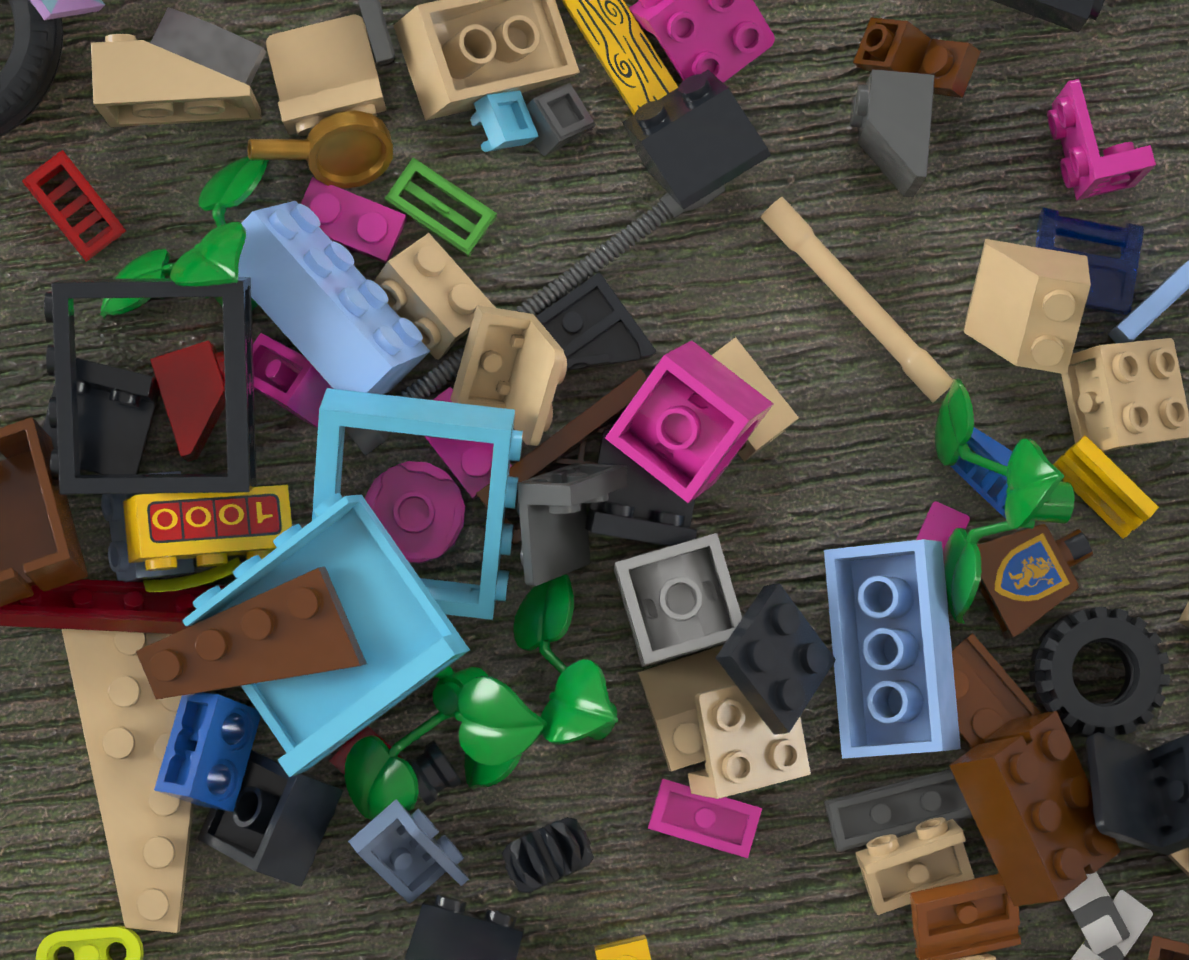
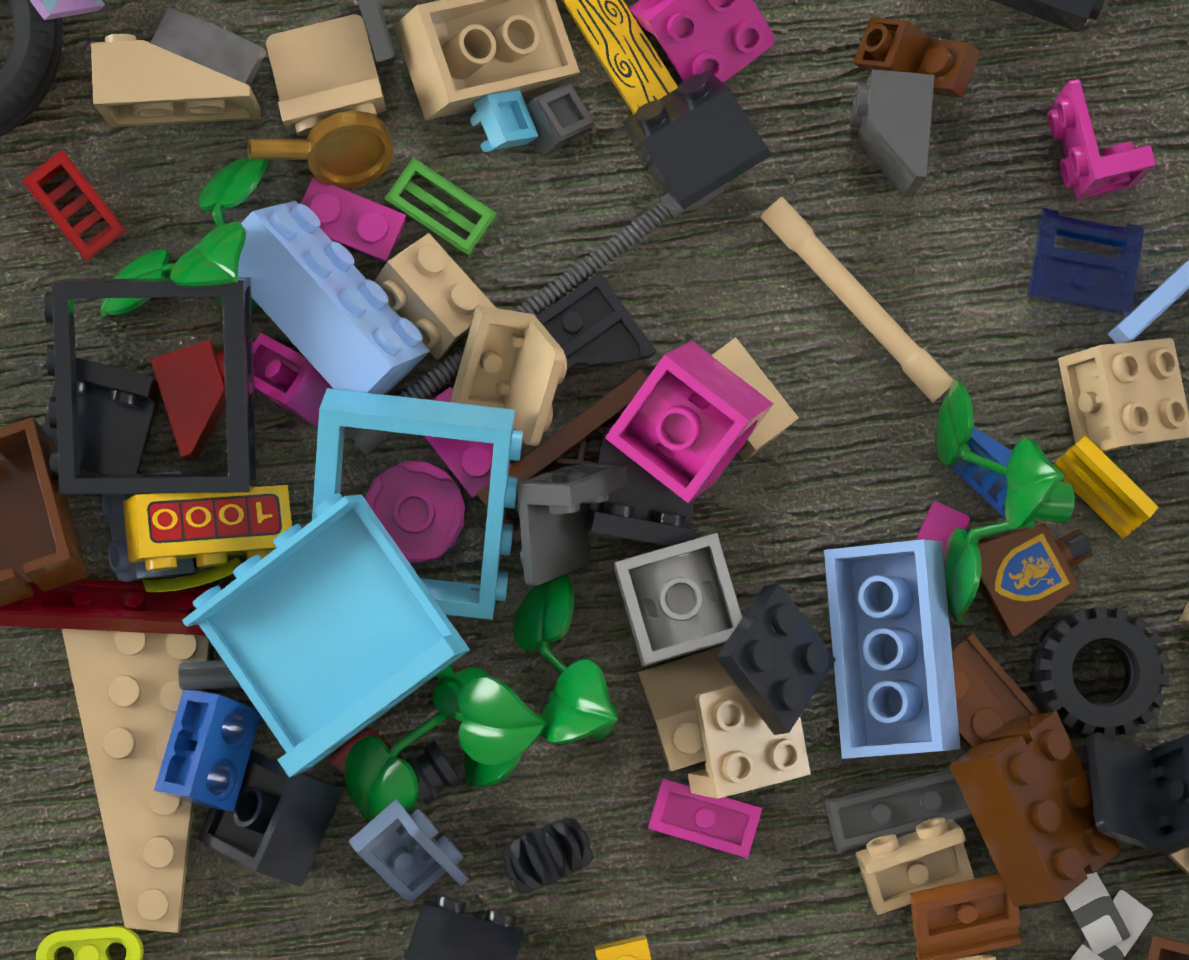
reddish brown wing [136,566,367,700] -> none
tan slope [964,239,1091,375] -> none

